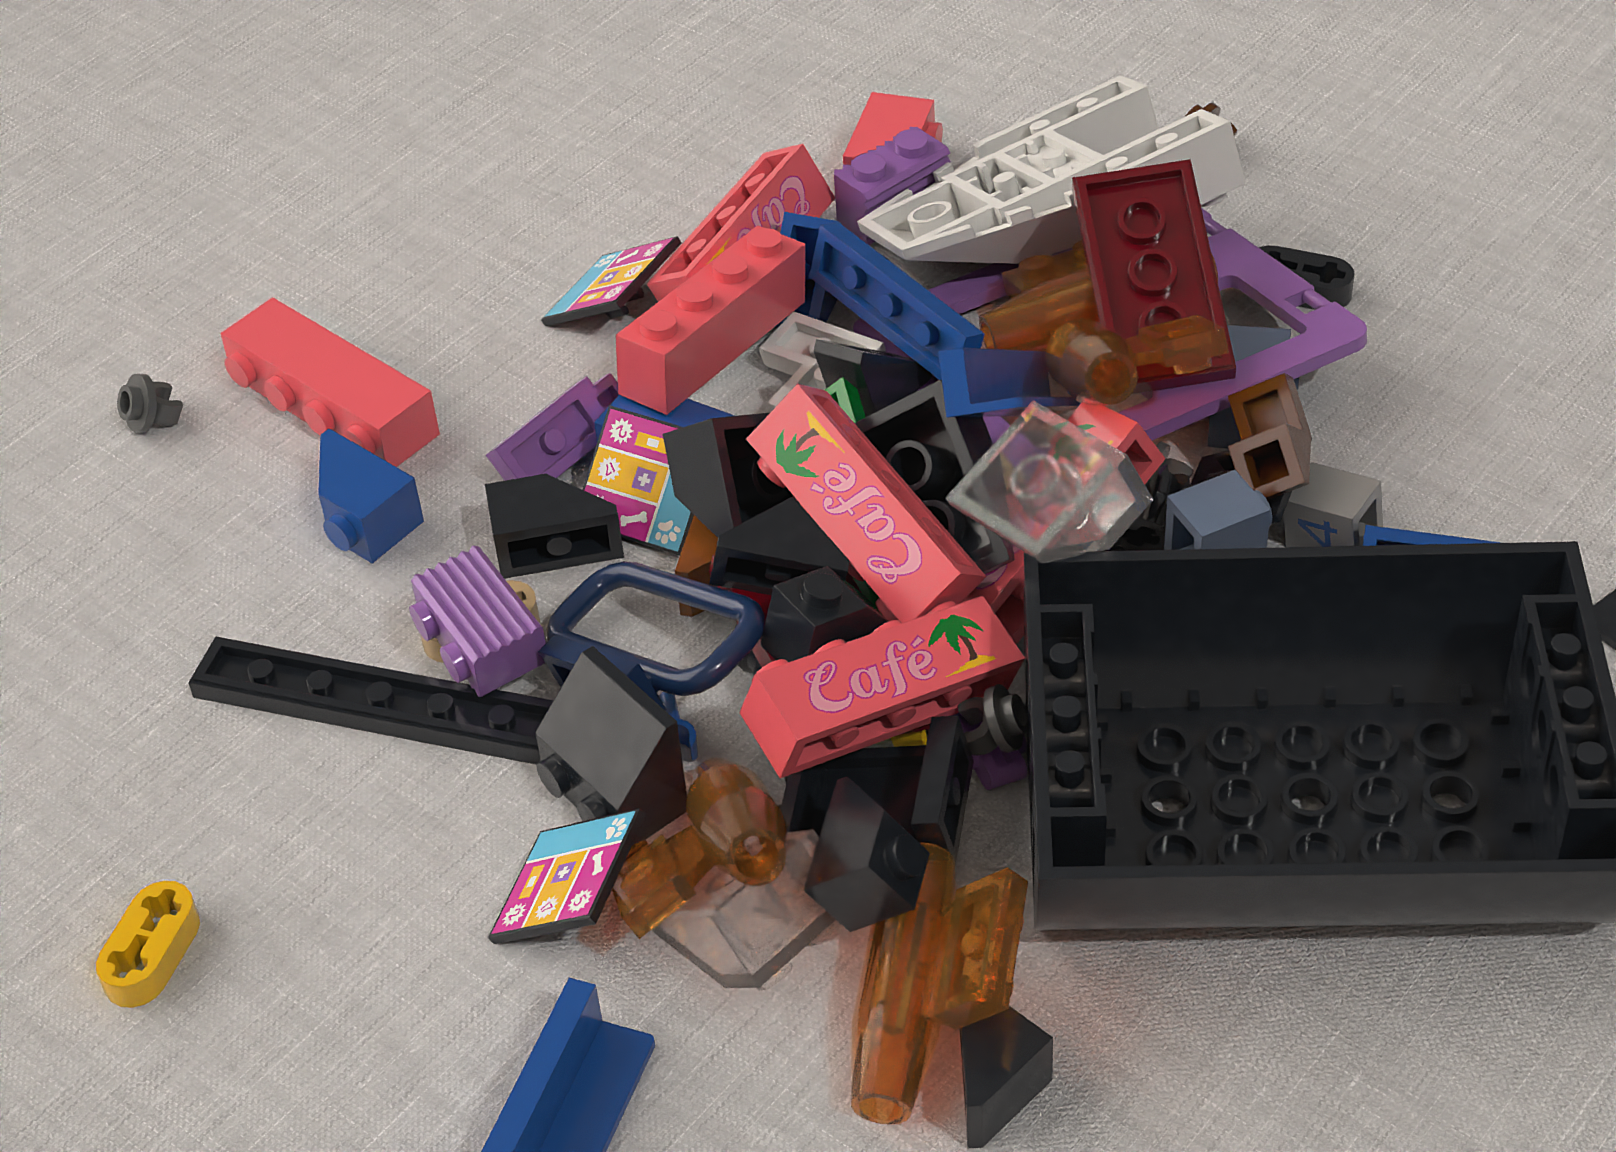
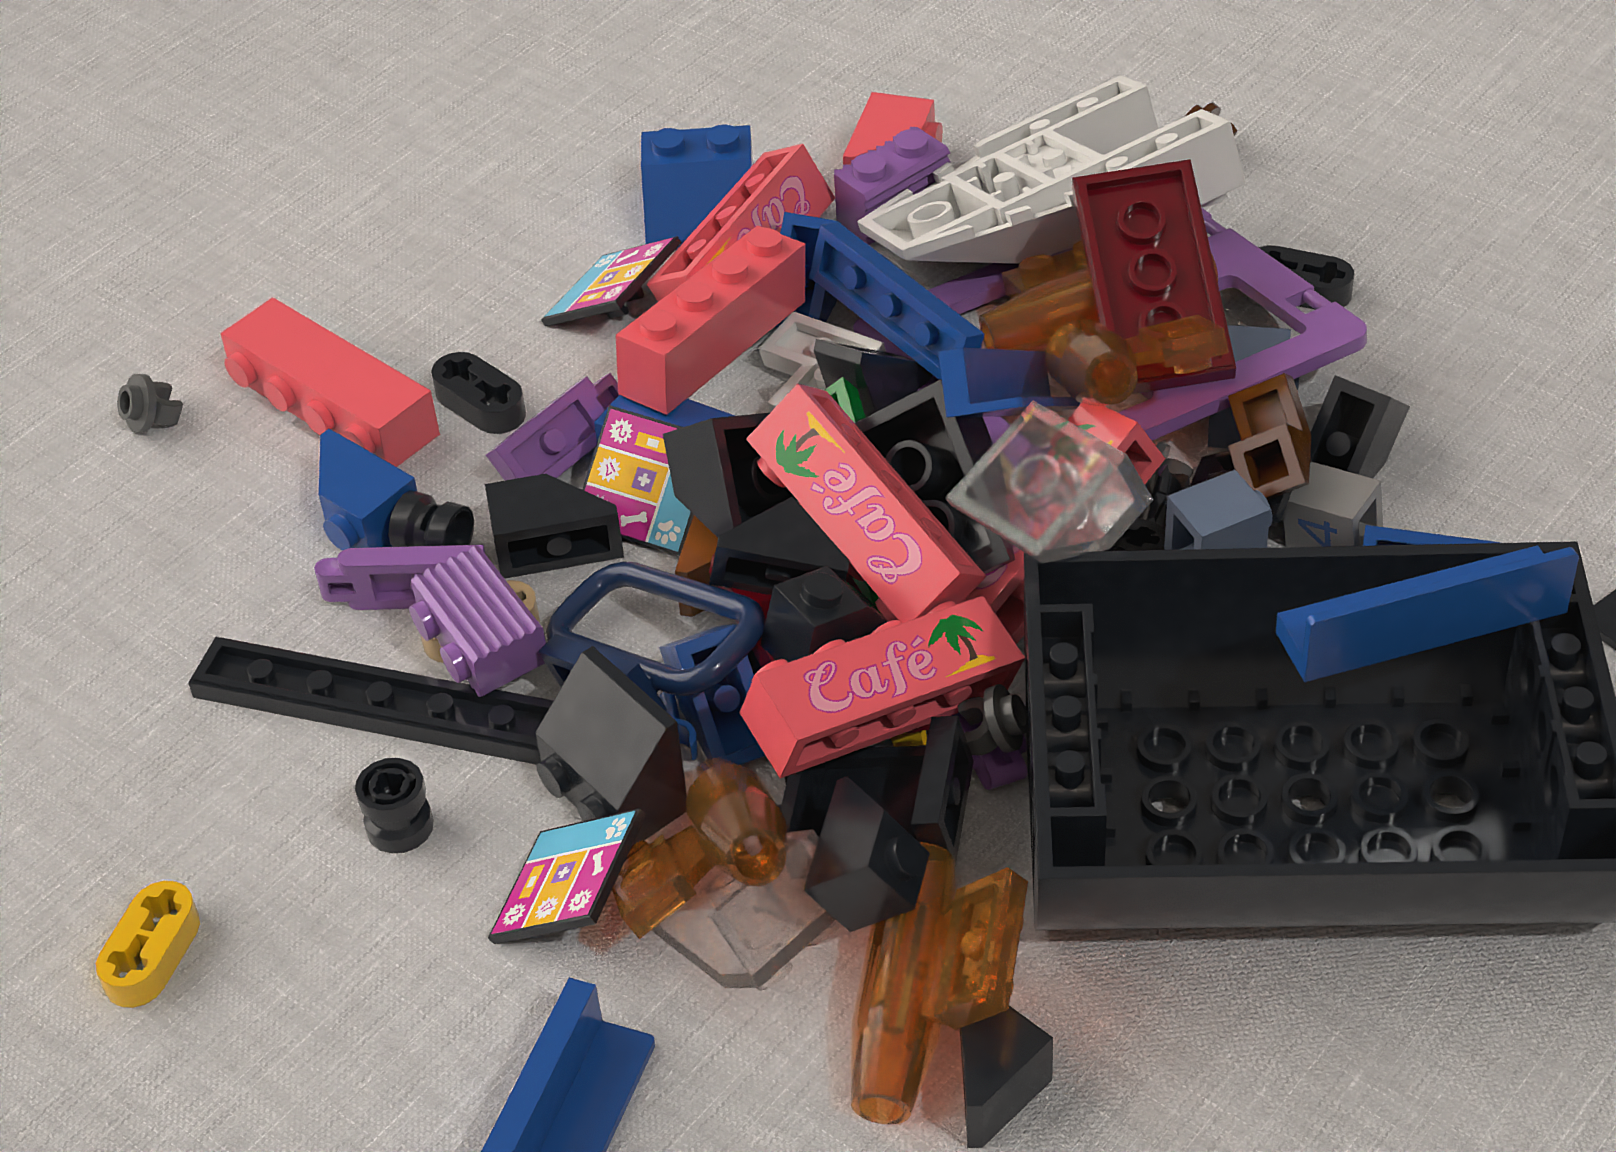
none -> medium lavender hinge [314,545,485,610]
none -> black wheel [355,758,434,853]
none -> black wheel [389,490,474,547]
none -> black beam [431,352,526,434]
none -> blue slope [641,124,754,250]
none -> blue slope [659,624,766,773]
none -> blue panel [1276,545,1579,682]
none -> black slope [1310,375,1410,478]

